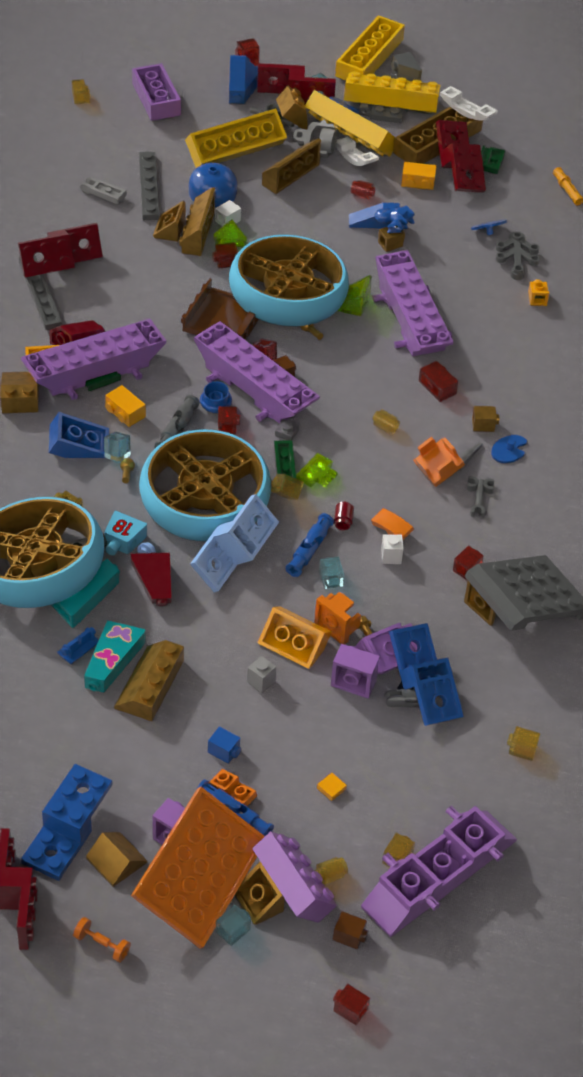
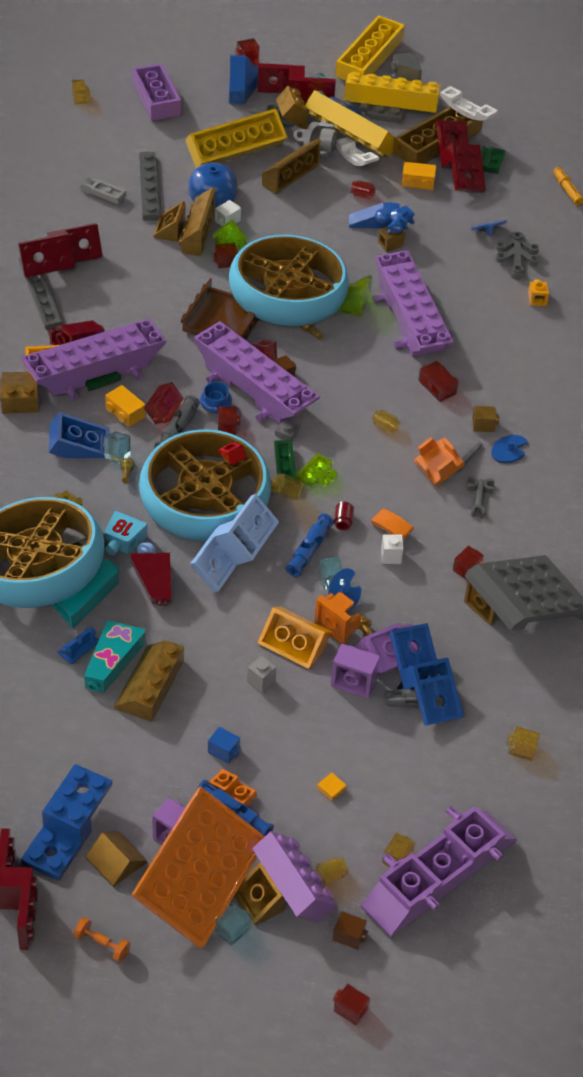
none -> clear red brick [144,382,184,425]
none -> red slope [218,442,246,465]
none -> blue piece [328,568,362,613]

